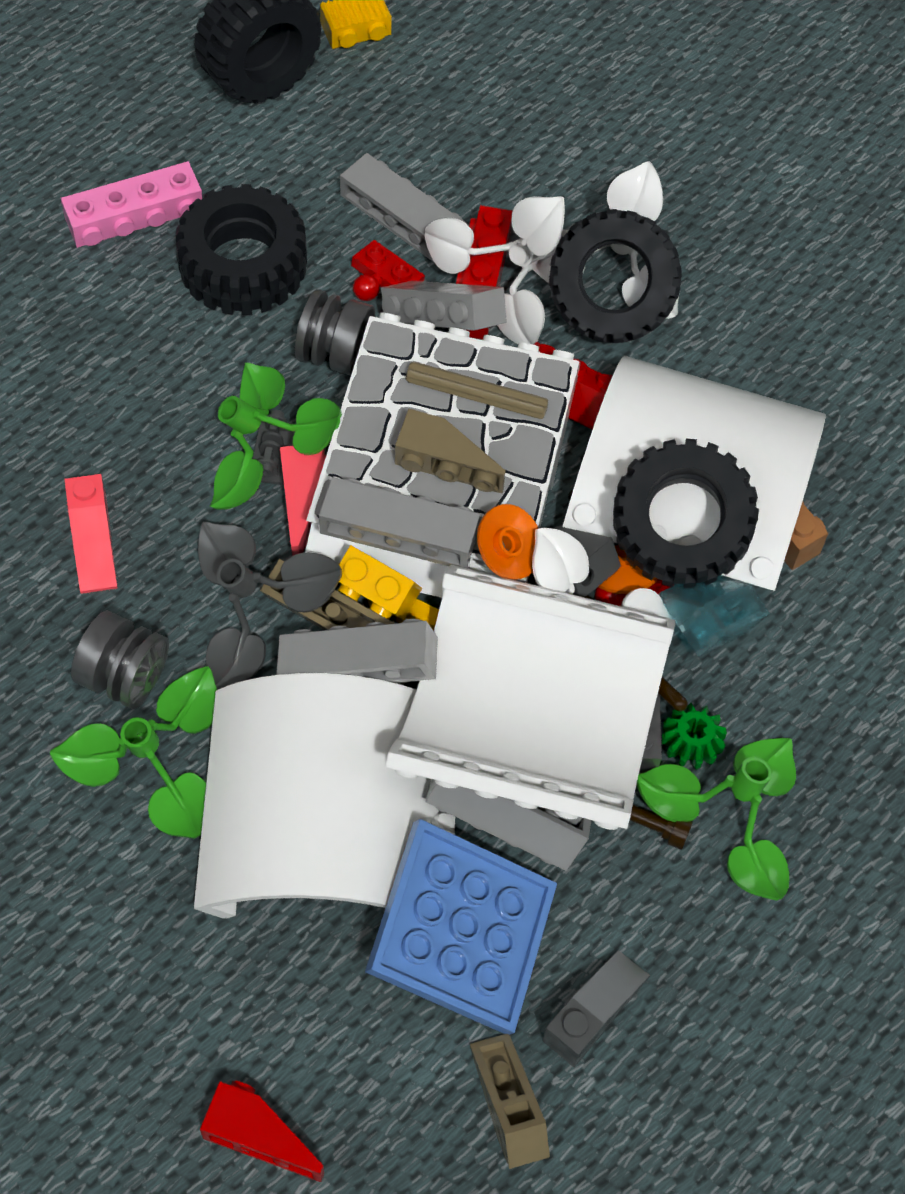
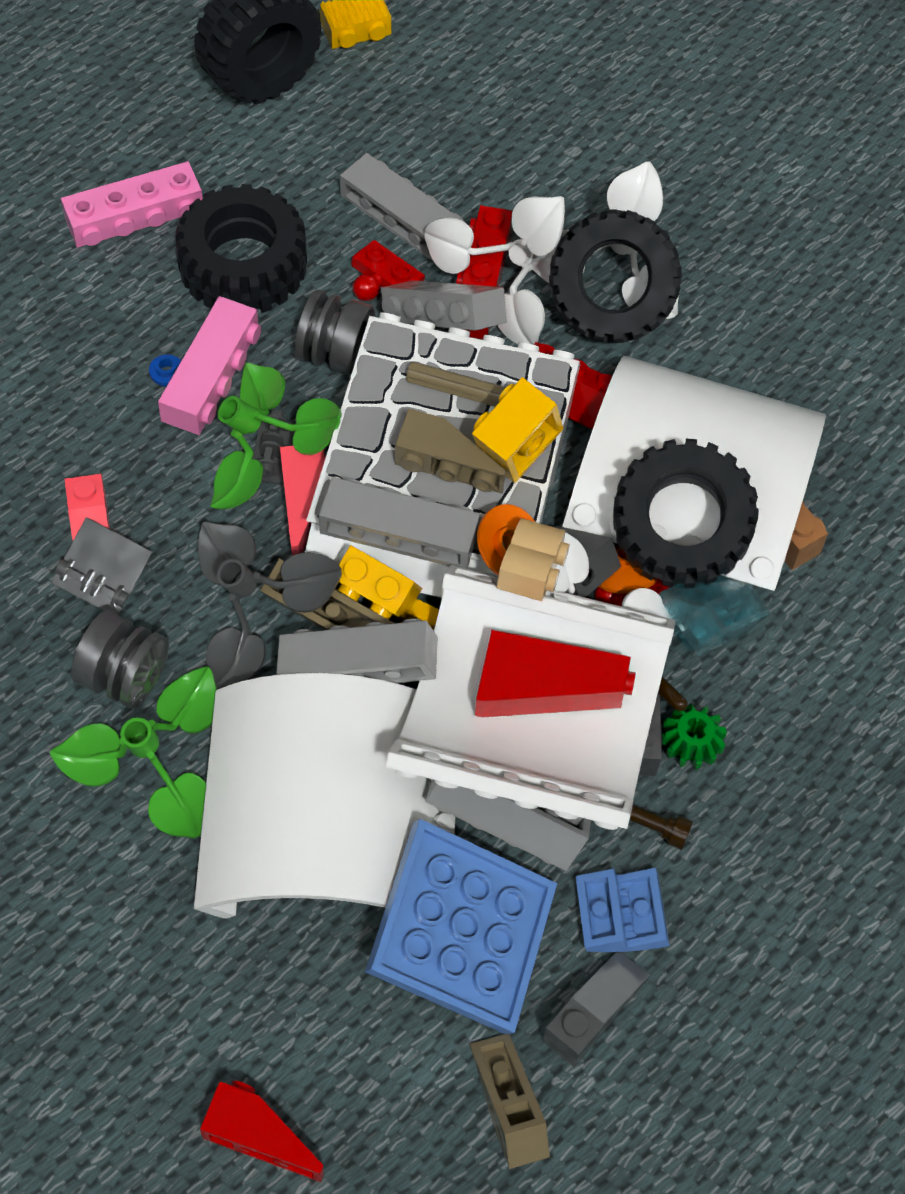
bright green plant [637,738,796,900] -> none
none -> dark grey hinge [51,517,152,615]
none -> blue plate [149,354,181,387]
none -> bright pink brick [158,296,261,436]
none -> yellow brick [472,377,564,484]
none -> red slope [475,630,636,718]
none -> tan brick [497,518,570,602]
none -> medium blue slope [576,868,670,952]

